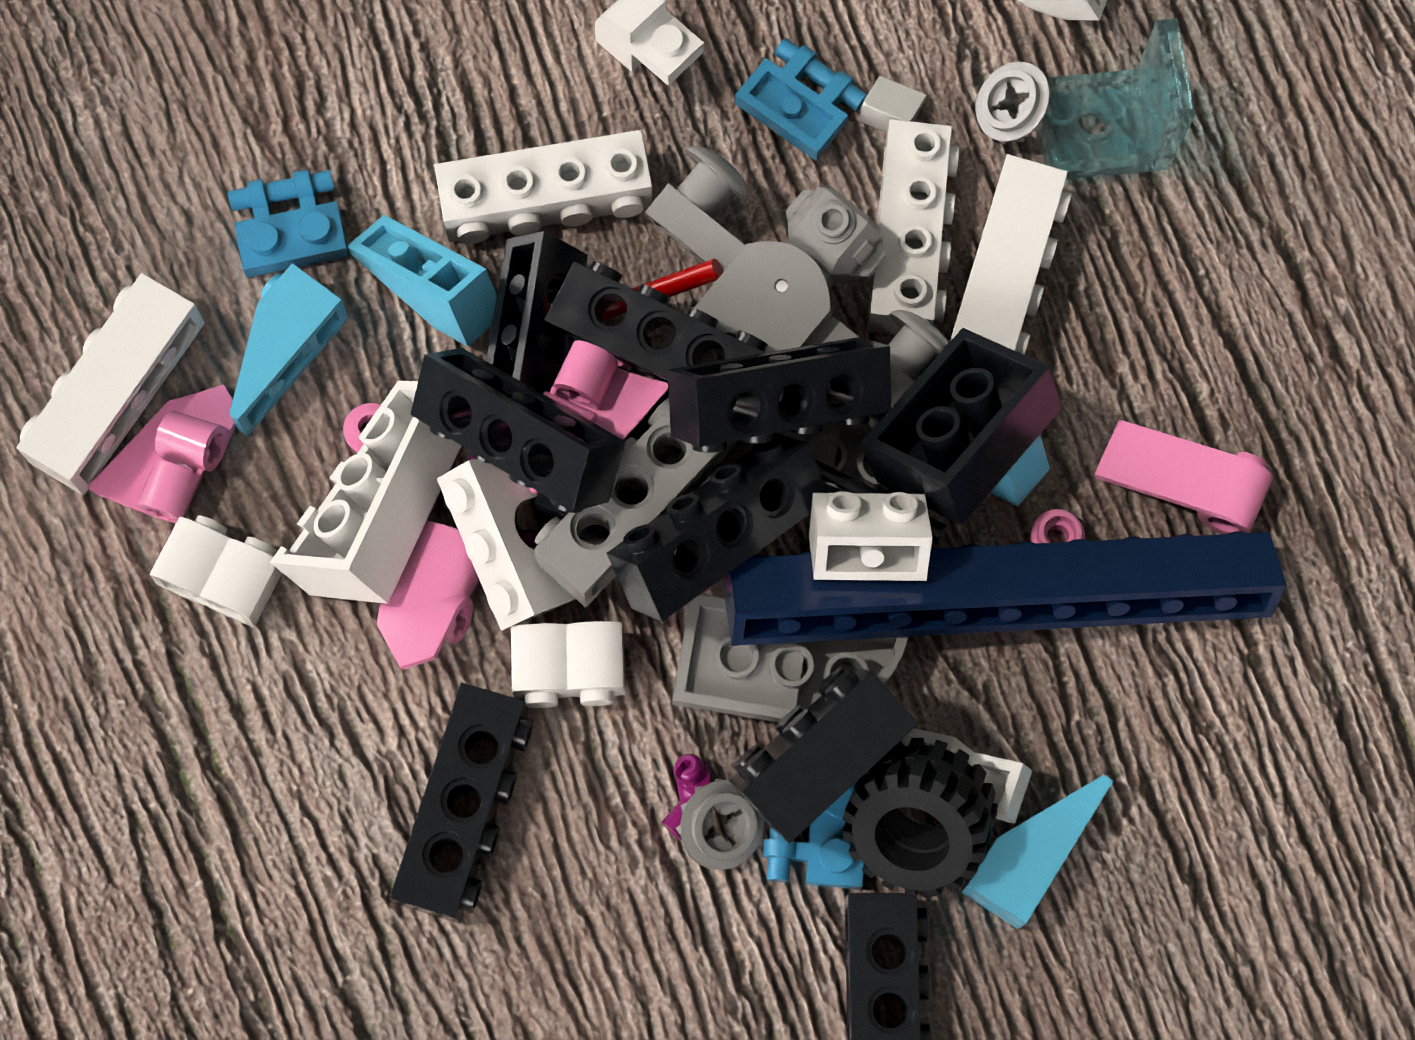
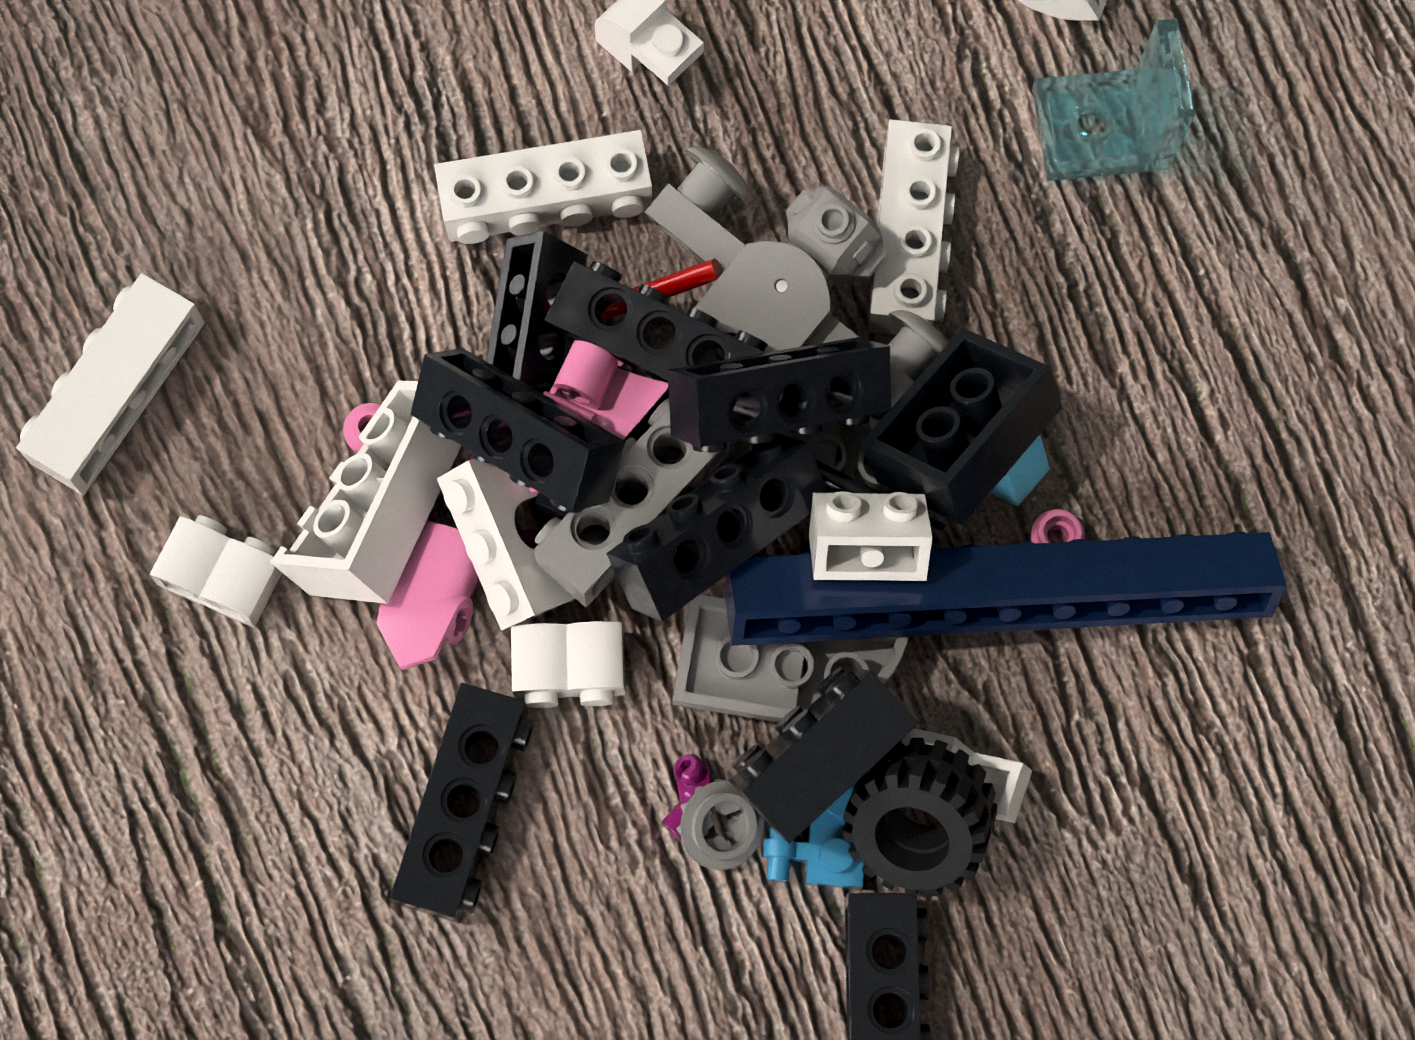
bright pink panel [88,384,236,524] -> none
dark azure plate [228,169,349,278] -> none
medium azure slope [229,263,349,437] -> none
medium azure slope [347,215,497,347] -> none
dark azure plate [734,38,868,161] -> none
white slope [859,76,926,132] -> none
white brick [950,154,1072,355] -> none
medium azure slope [961,775,1113,929] -> none
gear [975,61,1054,144] -> none
bright pink door [1095,419,1273,534] -> none

